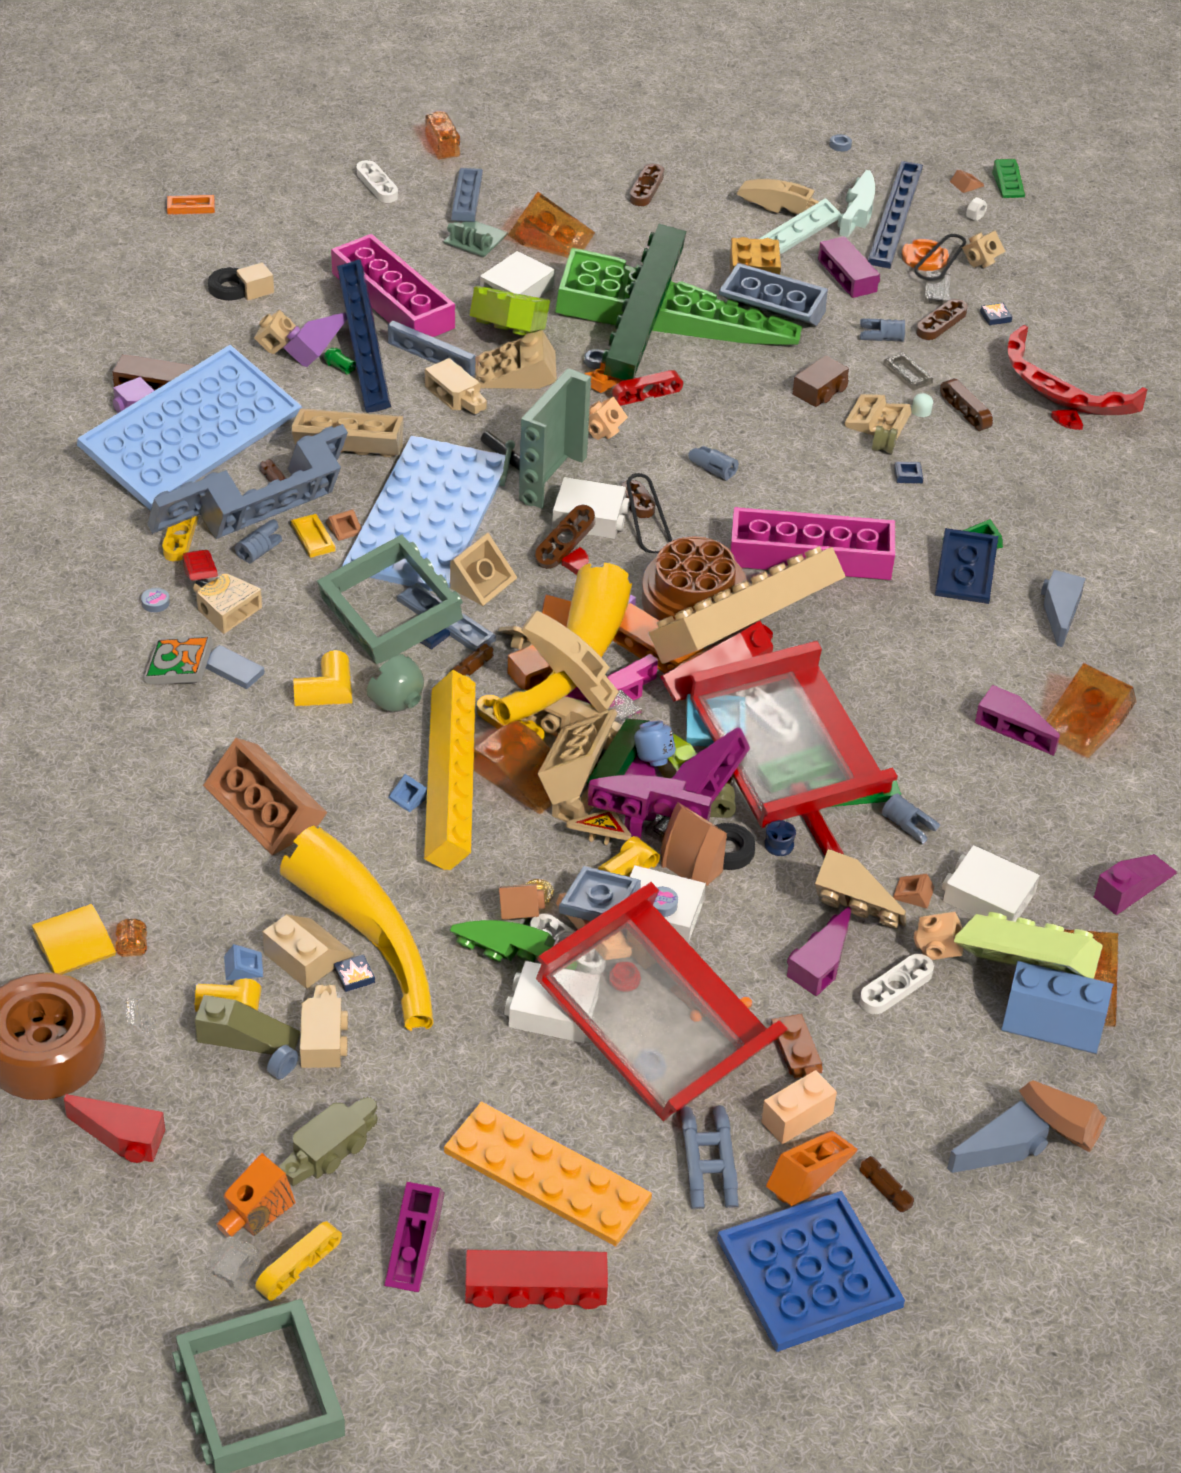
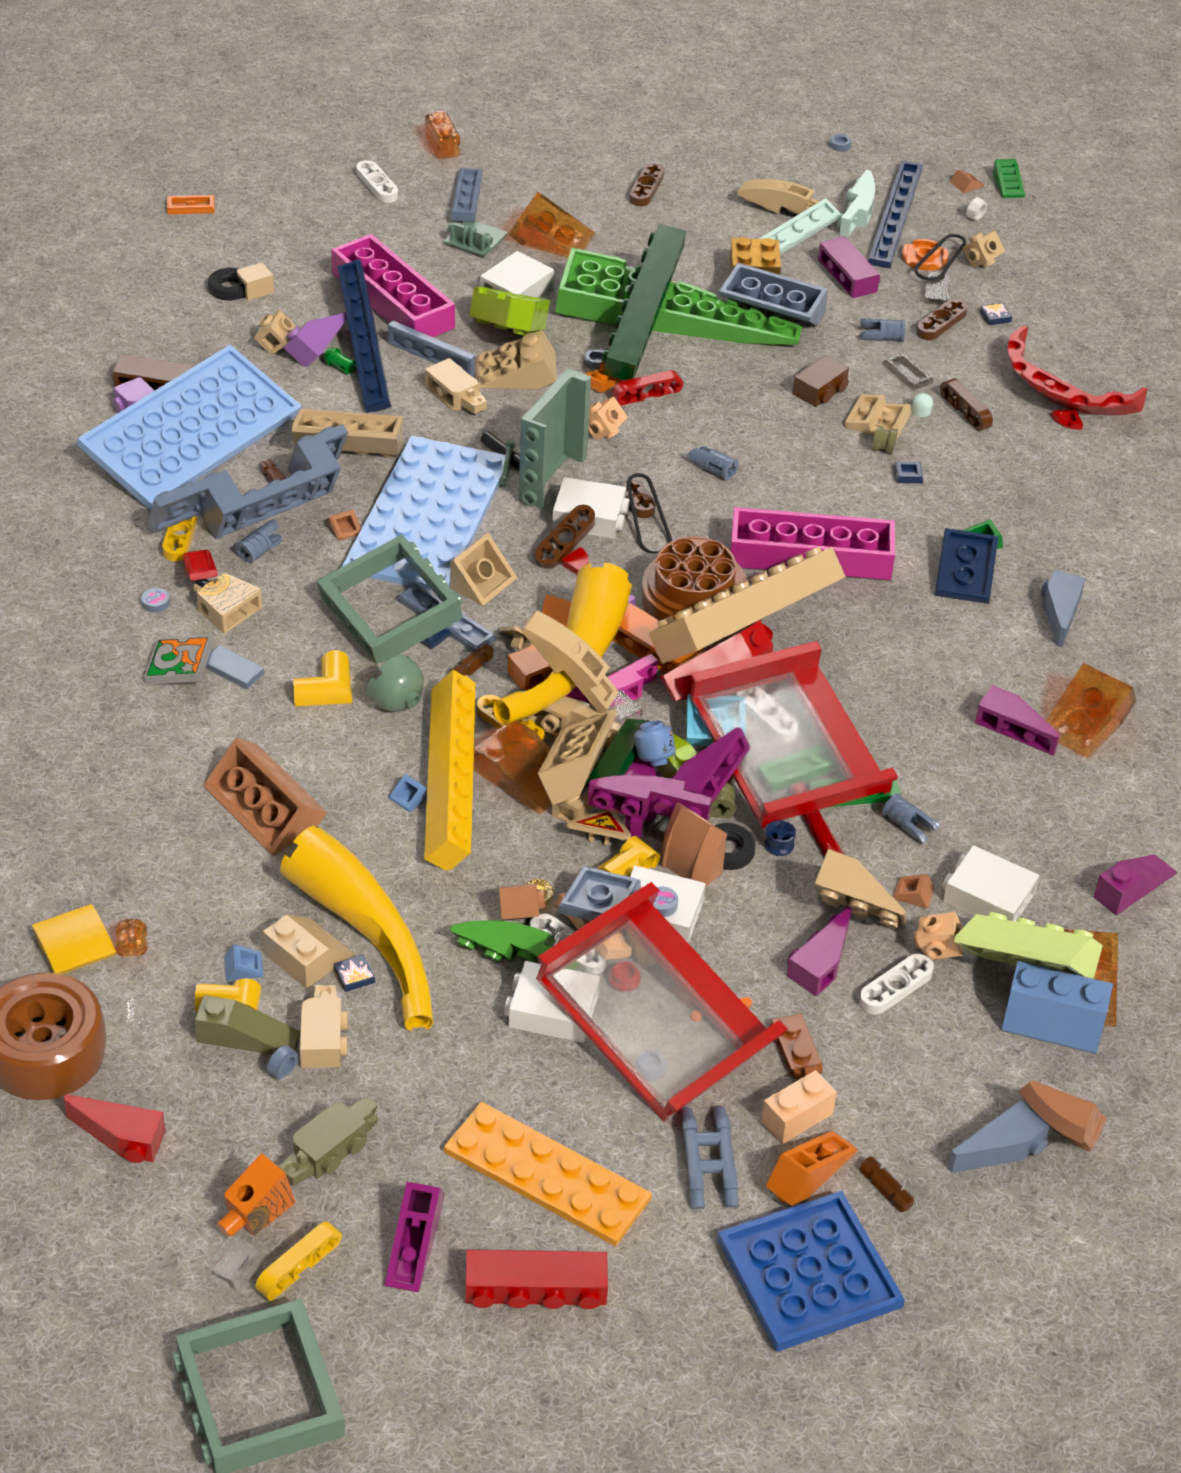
yellow tile [291,514,336,558] -> none

